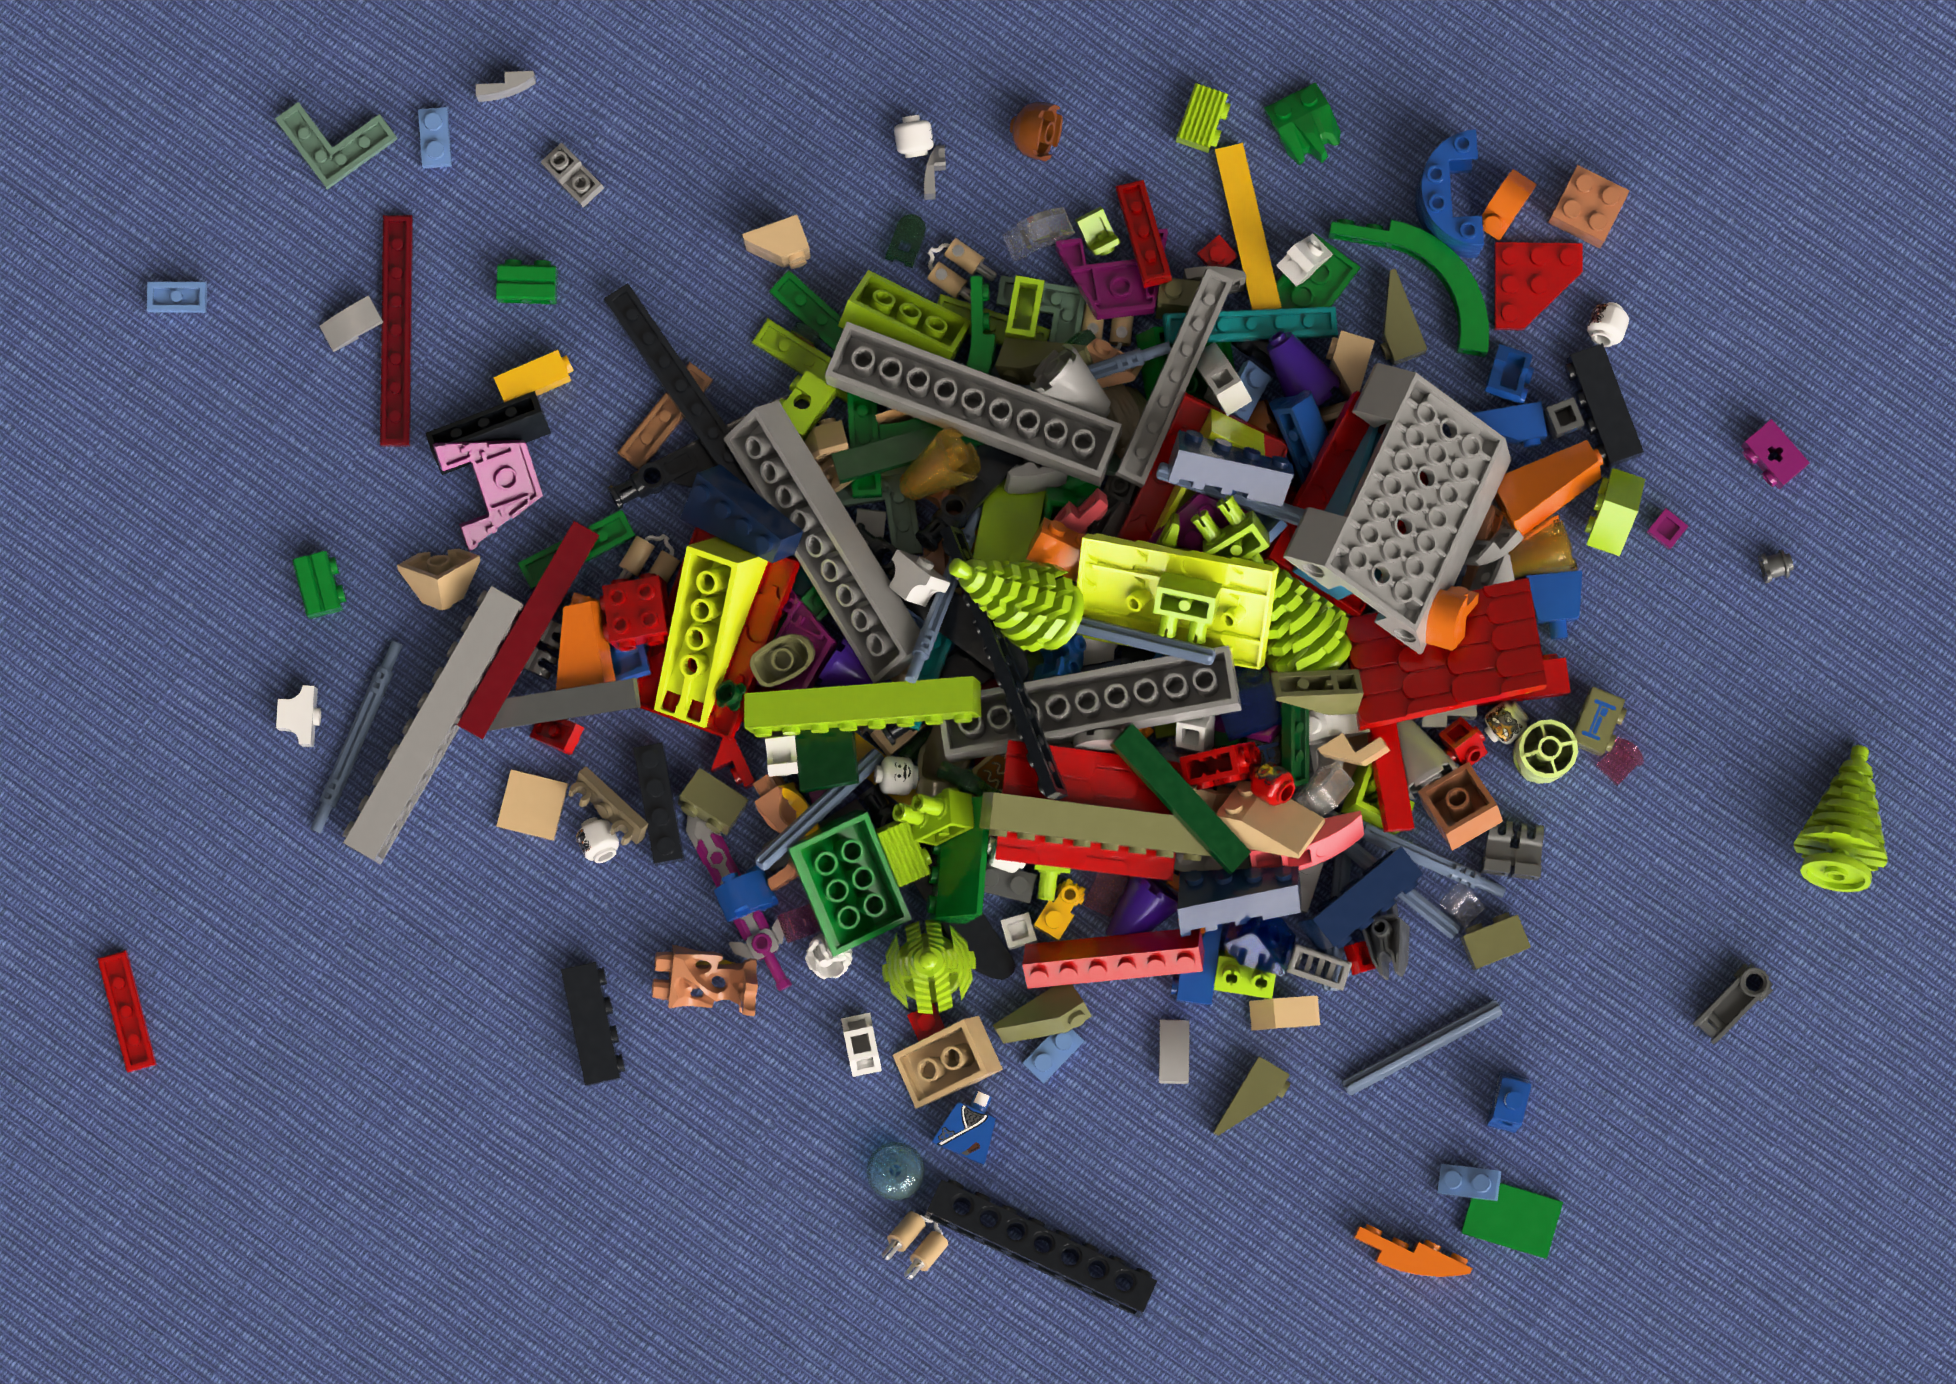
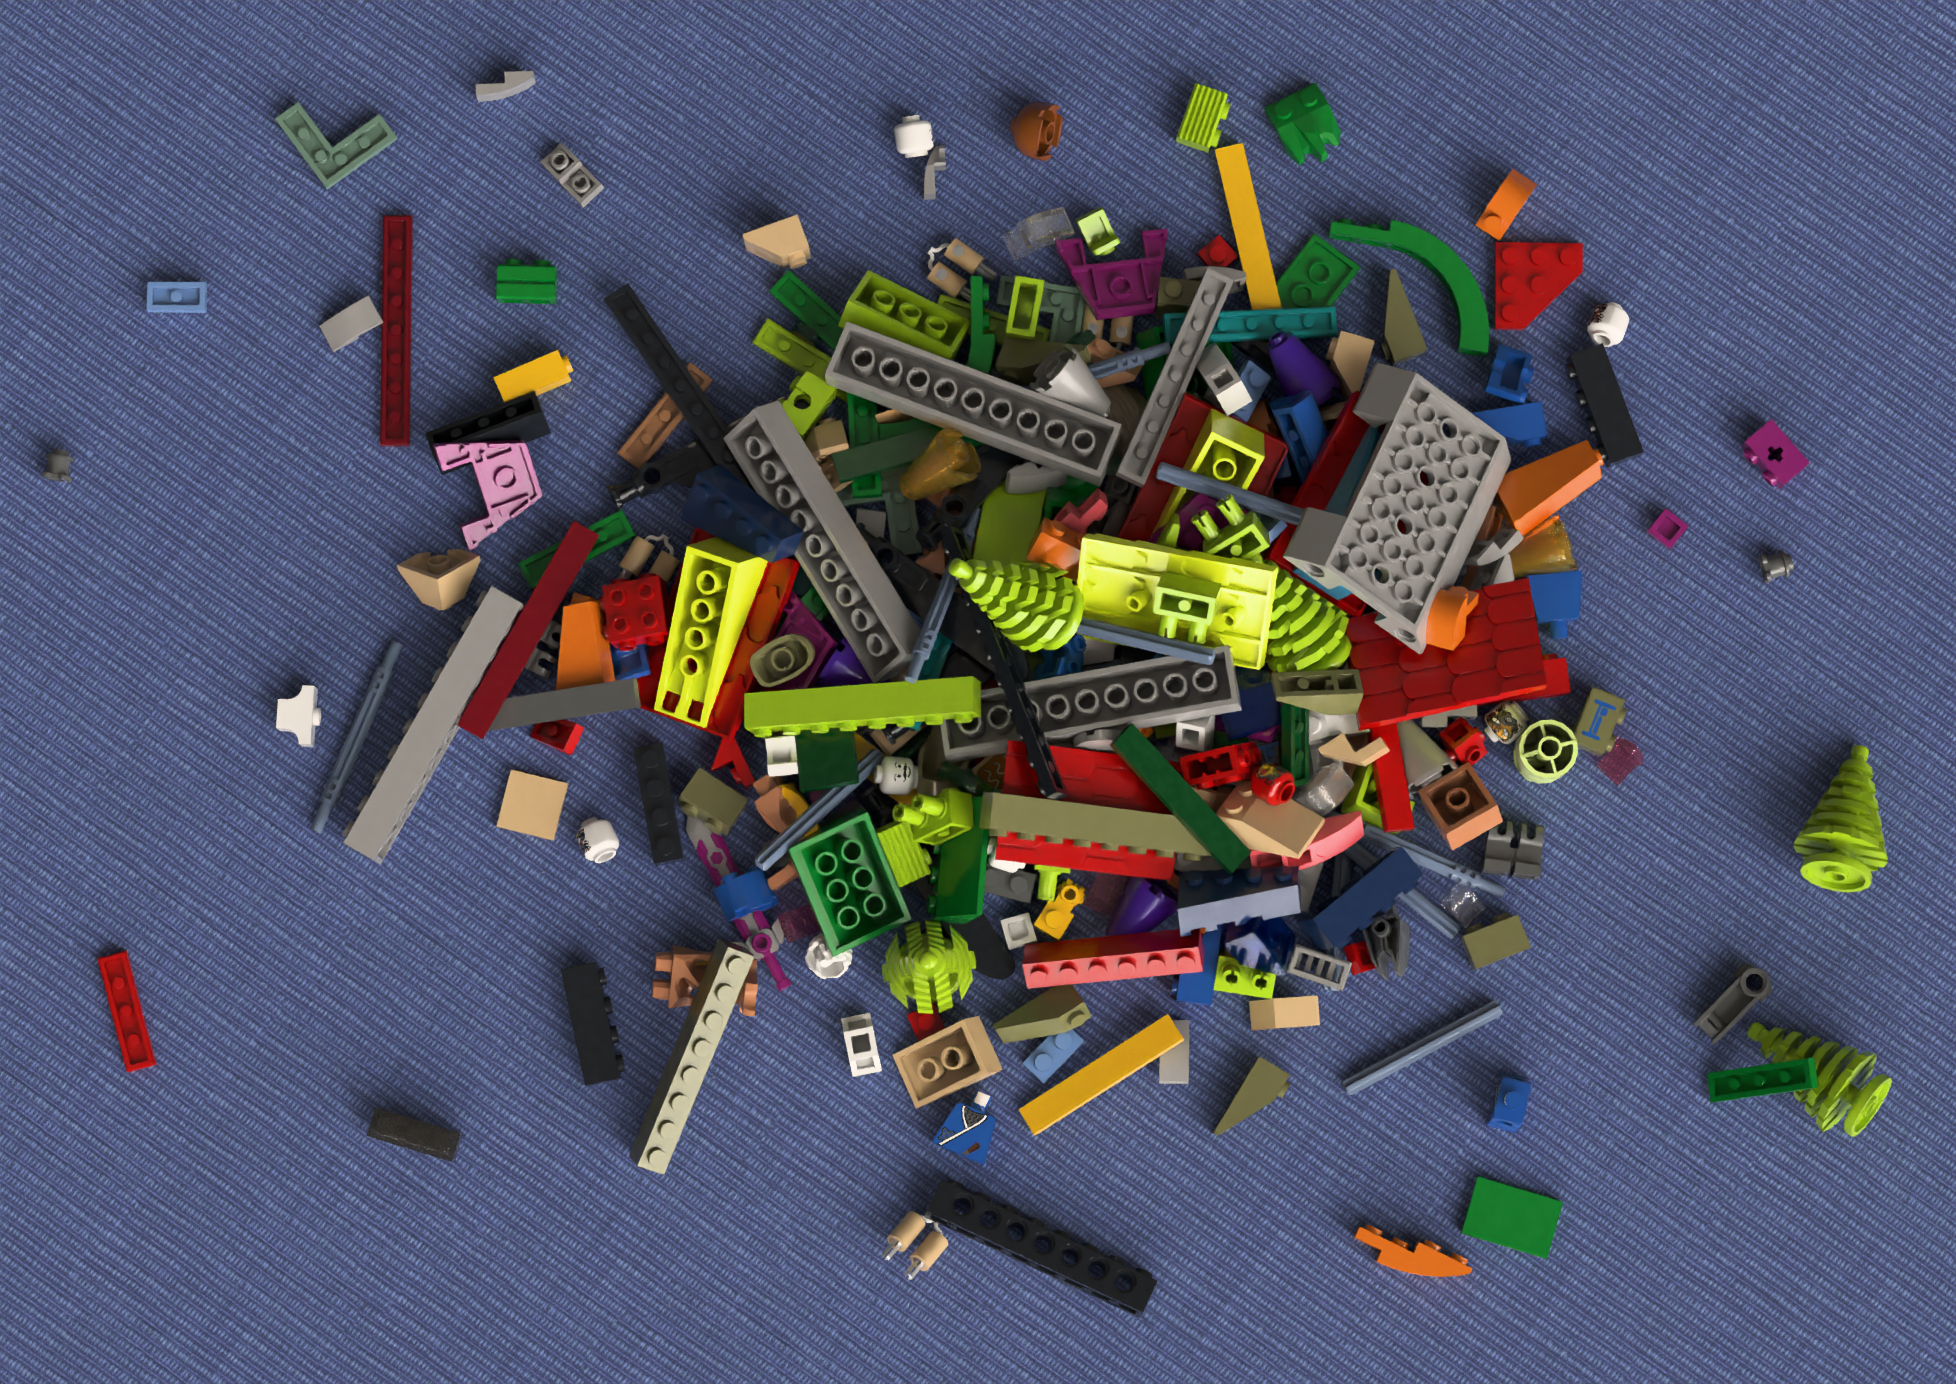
green brick [292,551,347,619] -> none
medium blue plate [418,107,452,169] -> none
dark tan plate [568,766,648,845] -> none
dark green plate [716,680,746,711] -> none
clear light blue cylinder [866,1141,925,1201] -> none
clear green plate [885,214,926,269] -> none
white brick [889,549,951,607] -> none
red tile [1116,180,1172,288] -> none
wedge [1168,430,1293,506] -> none
white brick [1276,234,1333,287] -> none
blue cylinder [1415,129,1484,258] -> none
medium blue plate [1437,1164,1501,1201] -> none
dark grey brick [1543,397,1585,440] -> none
nougat brick [1548,165,1630,249] -> none
lime brick [1584,468,1646,556] -> none
none -> dark grey brick [40,449,74,483]
none -> clear smoke brick [367,1108,464,1162]
none -> brick [629,938,755,1175]
none -> yellow tile [1018,1014,1184,1136]
none -> green plate [1707,1058,1818,1103]
none -> lime plant [1747,1022,1892,1137]

